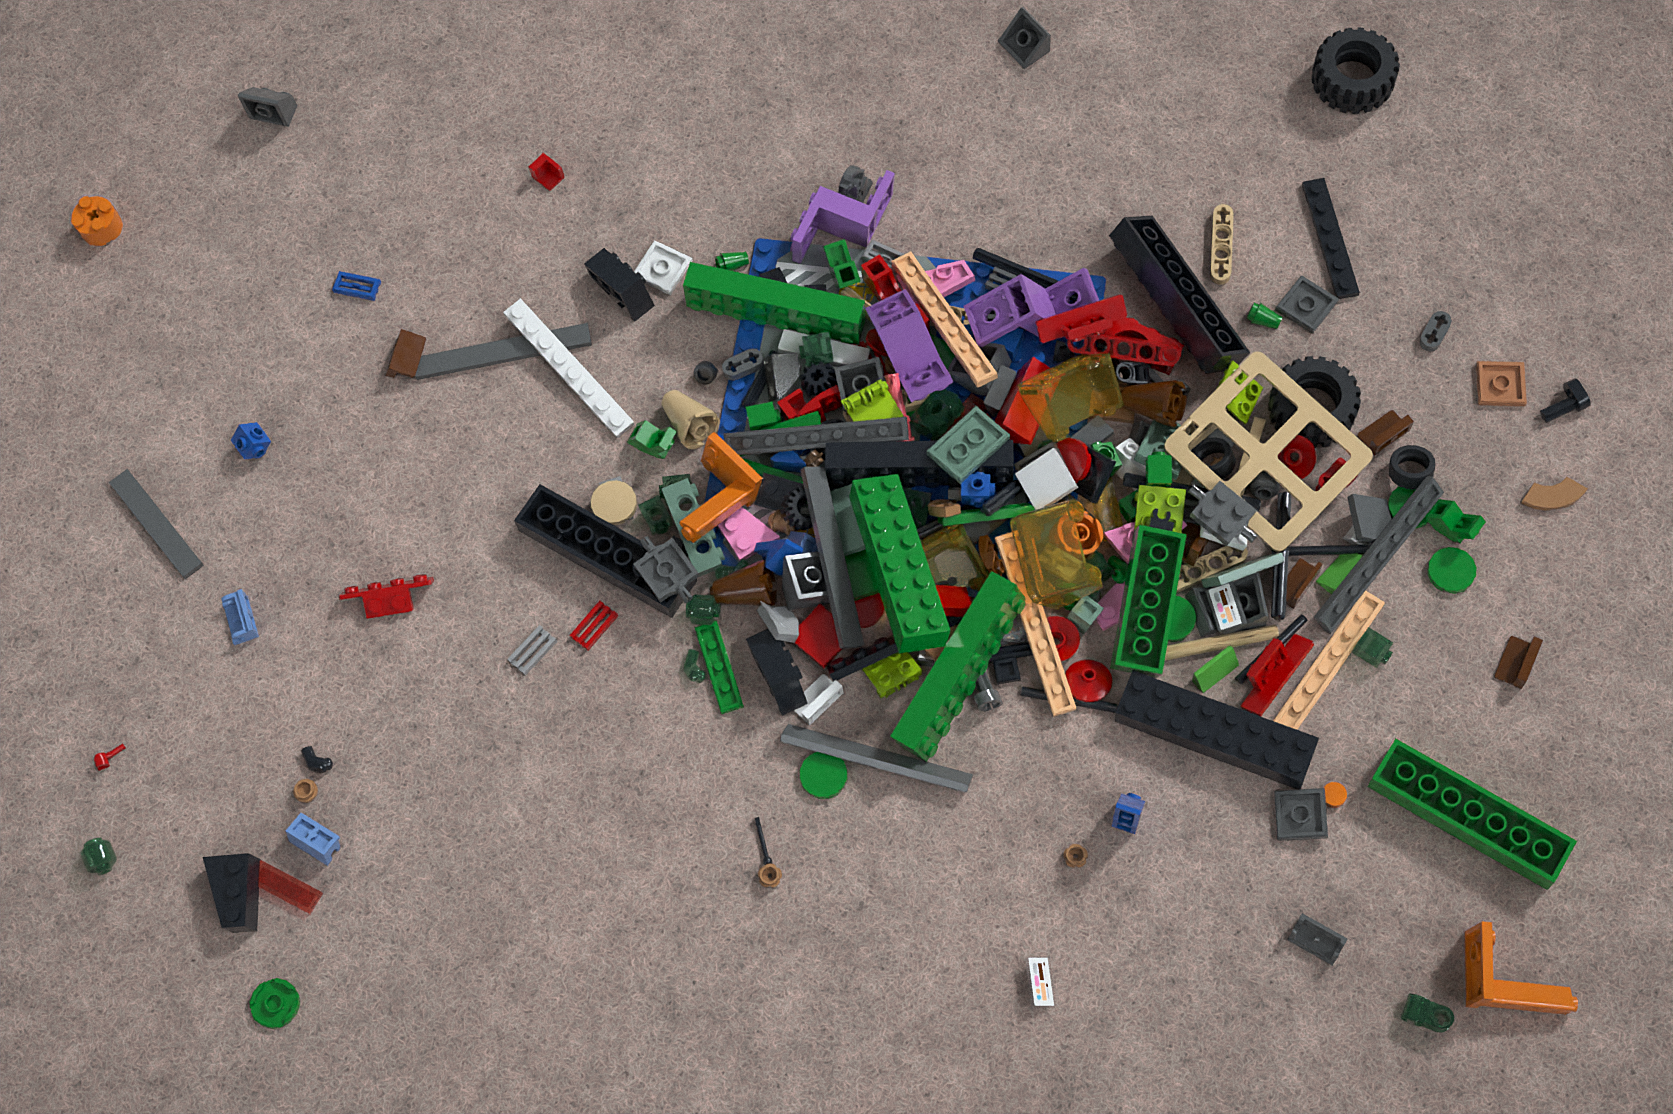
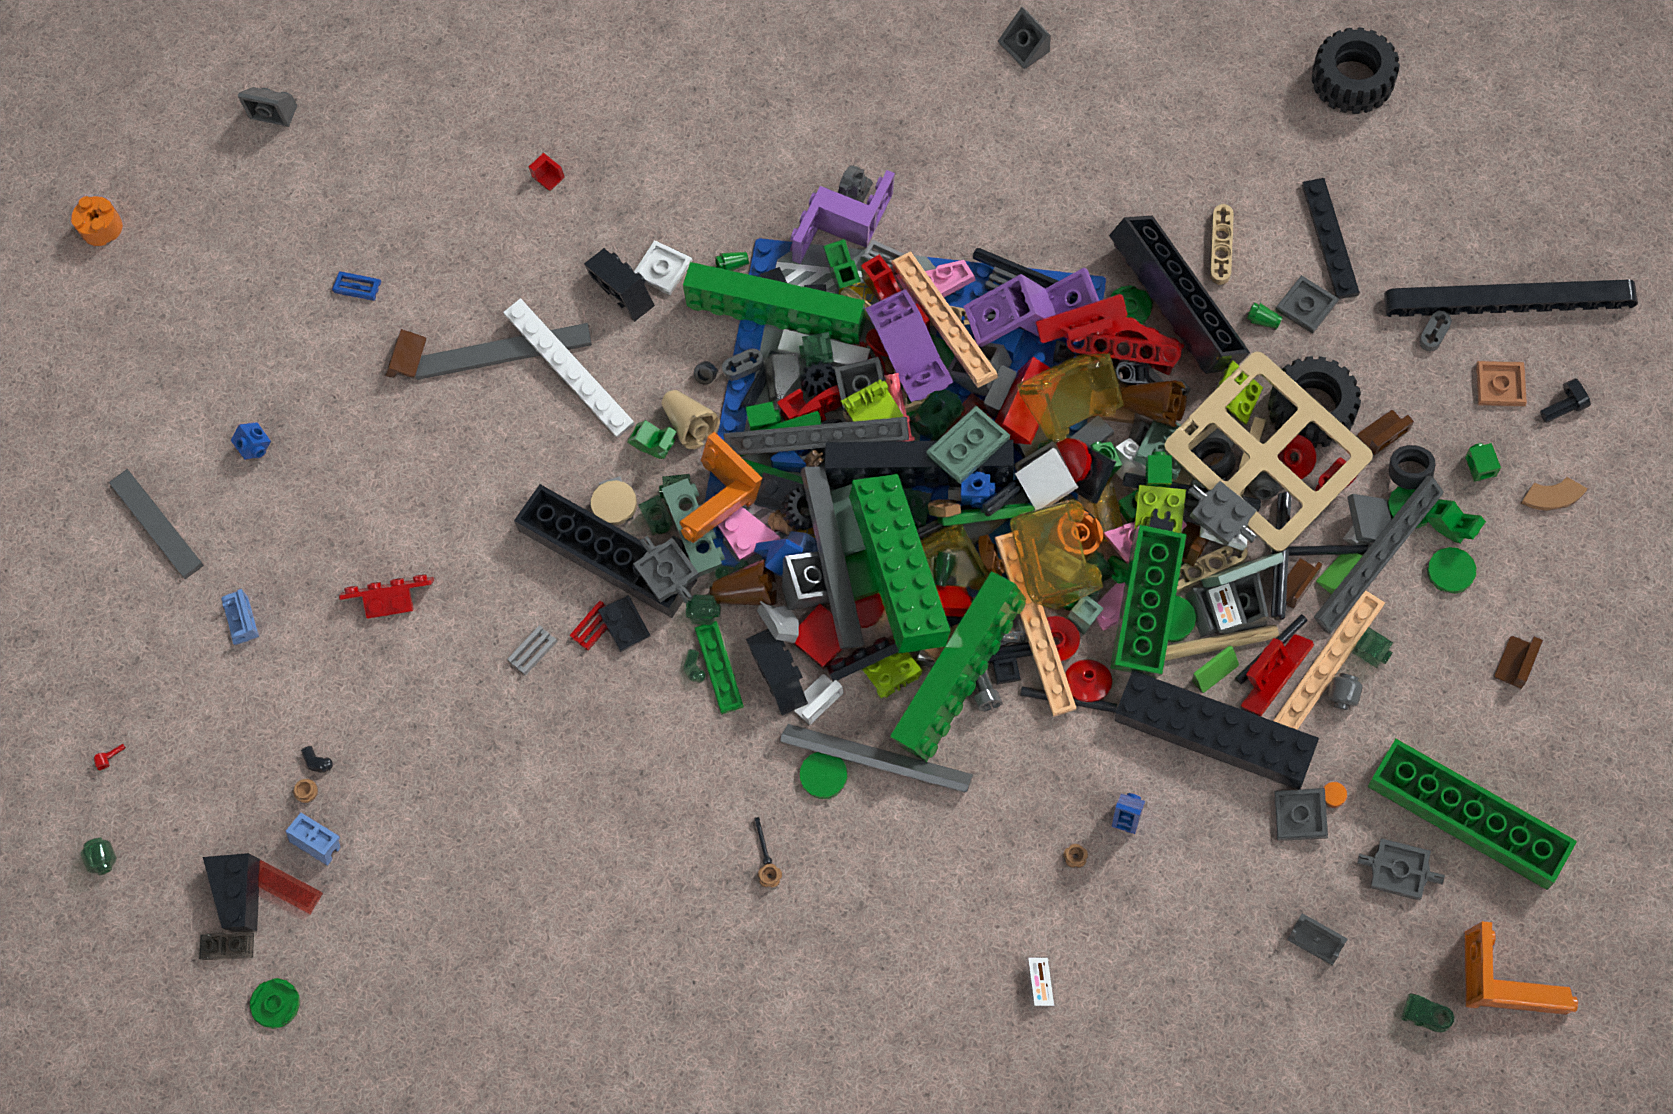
none -> clear smoke slope [199,932,254,960]
none -> black plate [598,595,651,653]
none -> clear green cone [933,551,957,587]
none -> green tile [1111,285,1152,325]
none -> dark grey head [1328,673,1363,710]
none -> dark grey plate [1357,838,1445,901]
none -> black beam [1384,279,1638,317]
none -> green brick [1465,443,1501,482]

